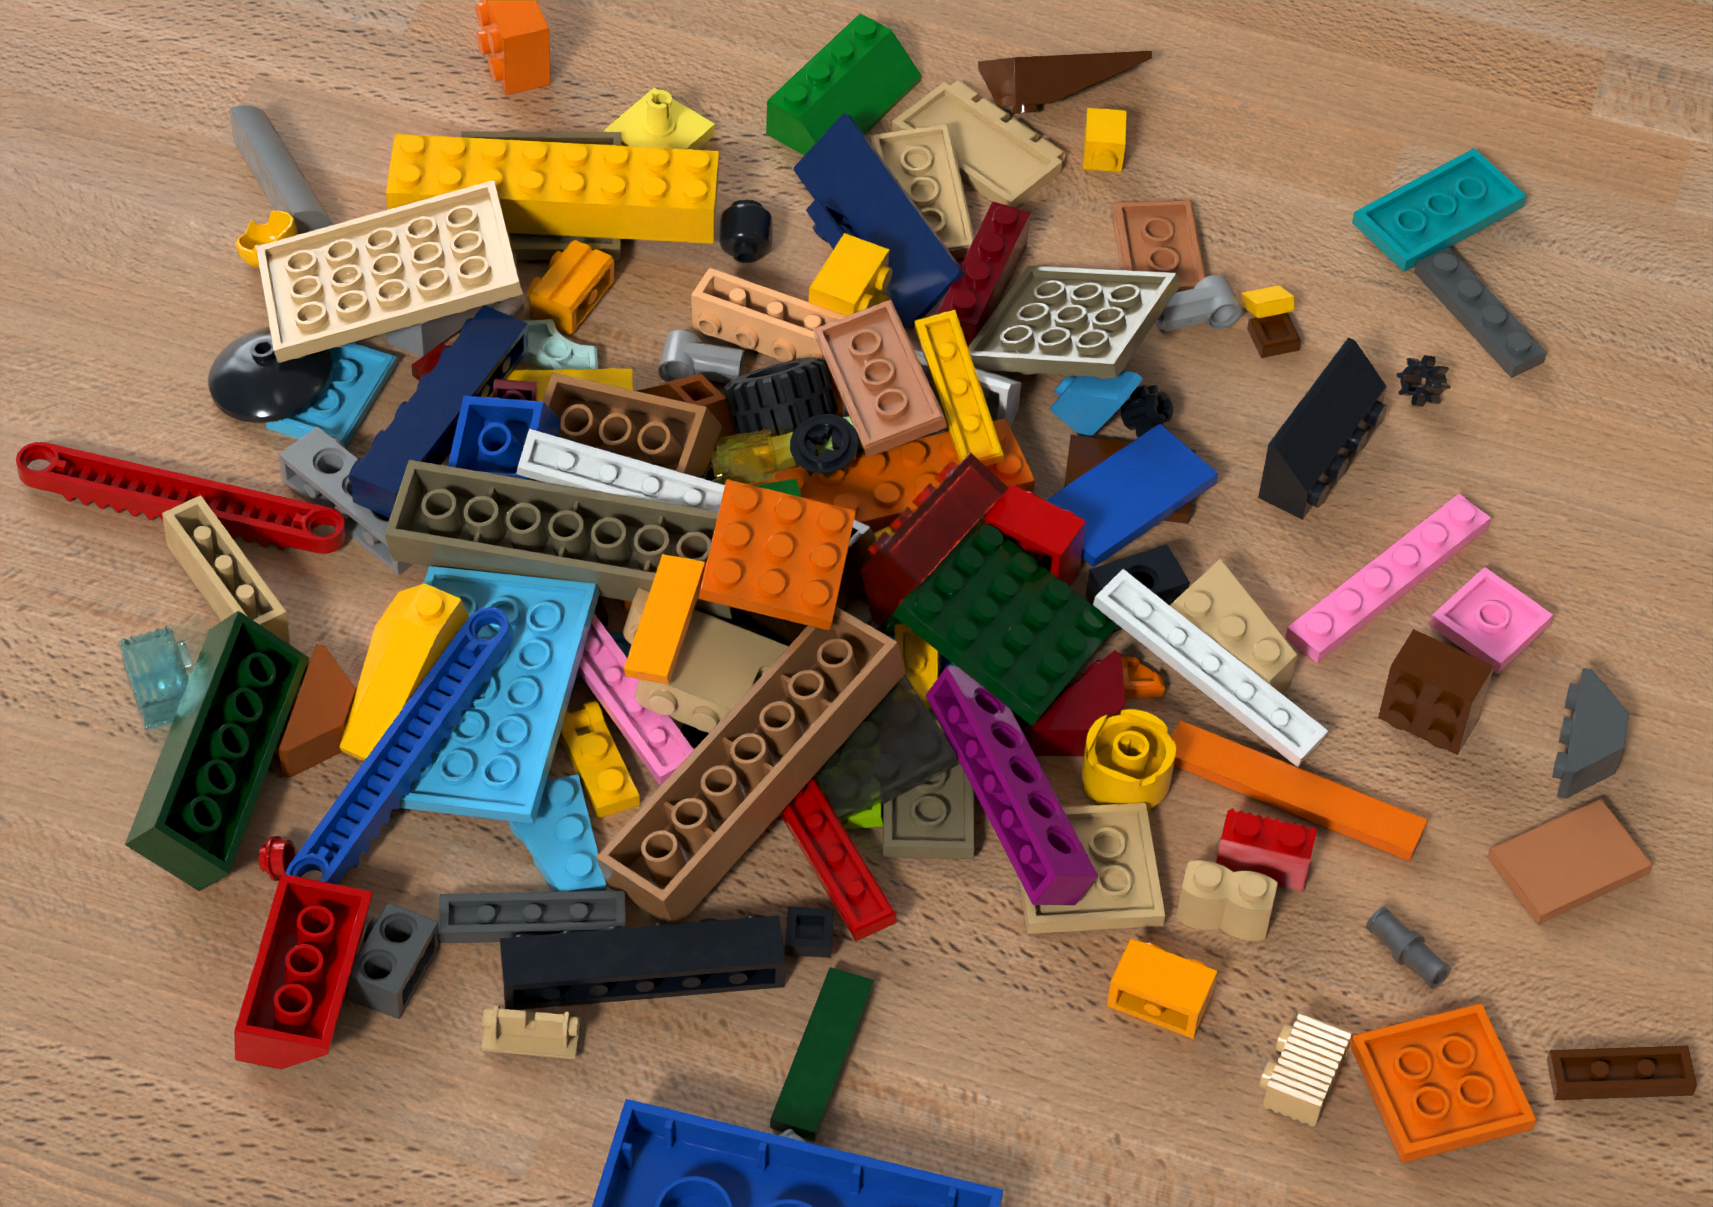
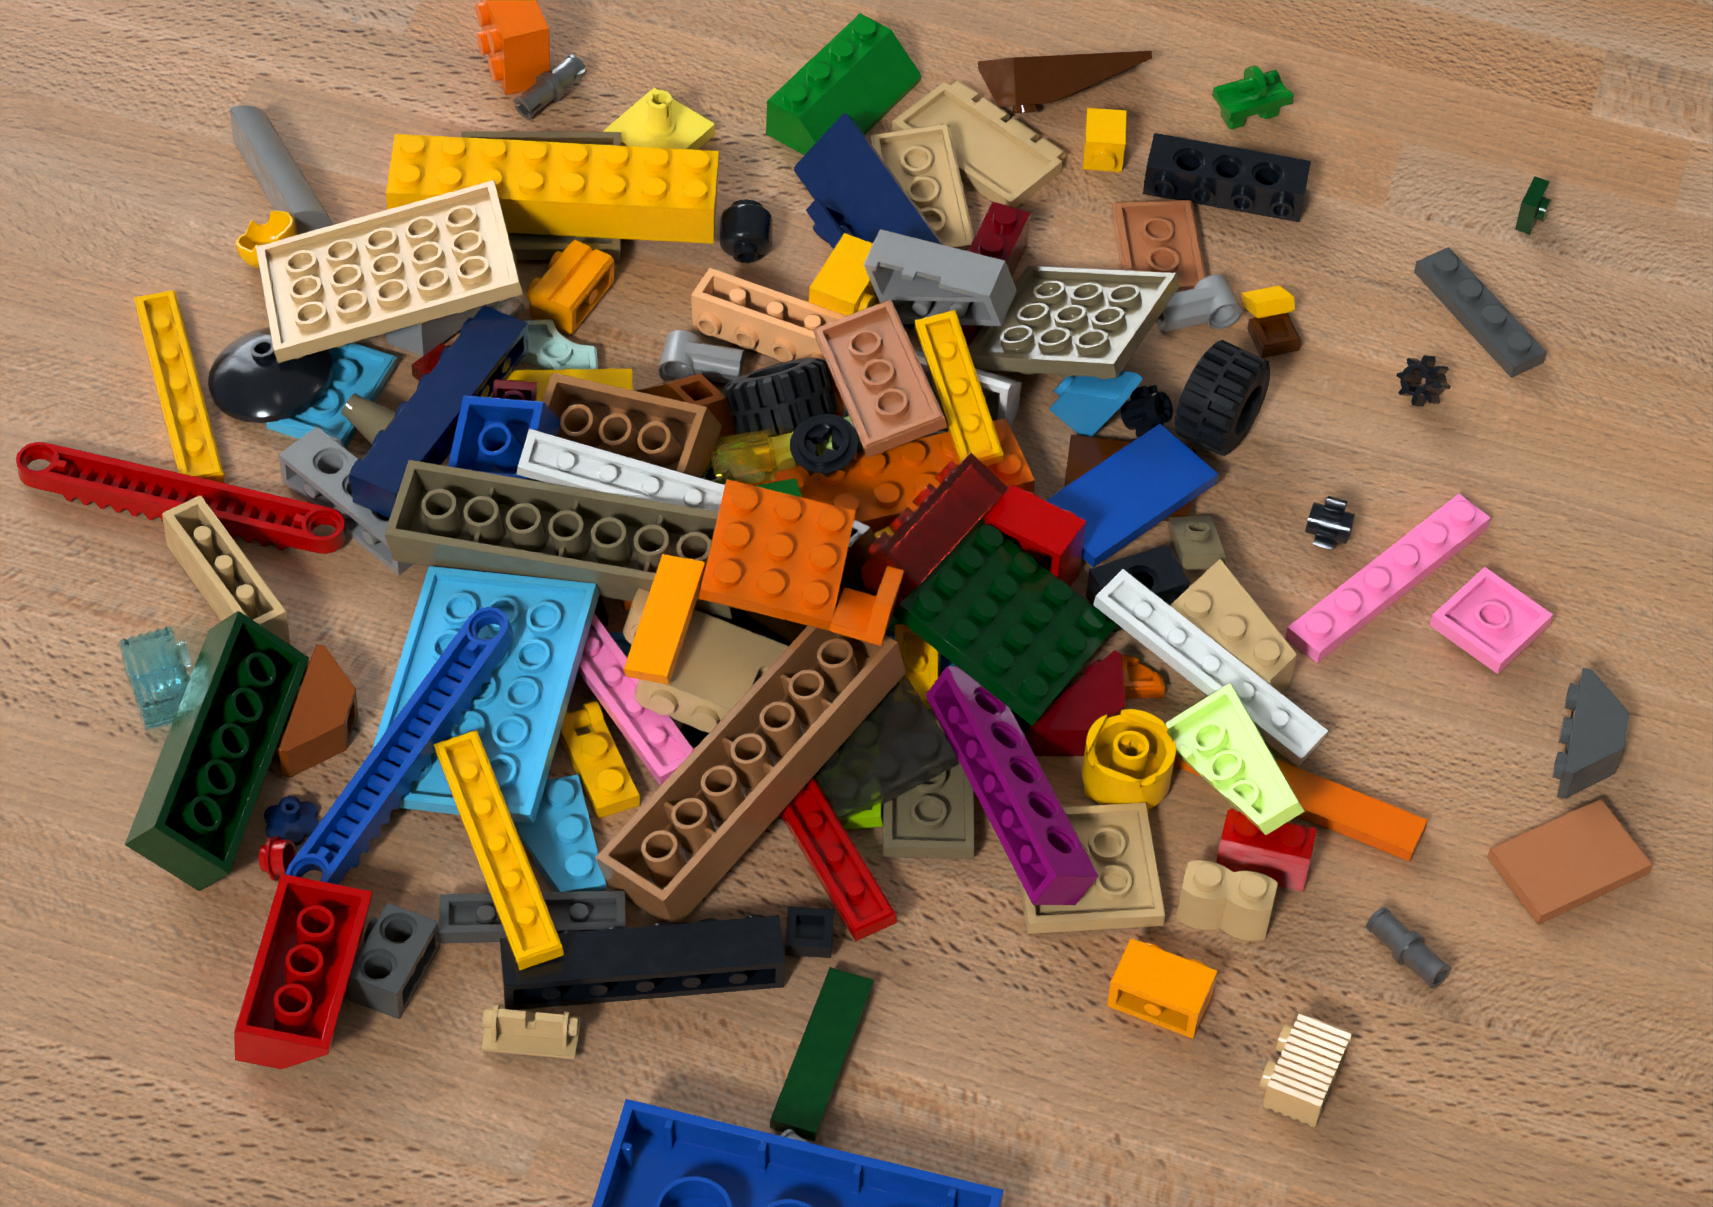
yellow wedge [340,583,469,761] -> none
black slope [1258,337,1387,520] -> none
orange plate [1349,1003,1536,1163] -> none
teal plate [1352,148,1527,272] -> none
reddish brown brick [1378,629,1494,755] -> none
reddish brown plate [1547,1045,1697,1100] -> none
none -> yellow tile [134,290,225,483]
none -> dark blue plant [264,796,319,846]
none -> dark tan cone [341,393,396,444]
none -> yellow tile [434,730,564,970]
none -> flat silver pin [513,54,587,119]
none -> orange panel [829,566,905,646]
none -> light grey wedge [864,229,1017,326]
none -> black brick [1143,133,1311,222]
none -> yellowish green wing [1165,683,1305,835]
none -> dark tan plate [1168,515,1226,570]
none -> black tyre [1175,340,1270,456]
none -> green hips [1212,65,1294,130]
none -> black gear [1305,496,1355,551]
none -> dark green plate [1515,176,1552,235]

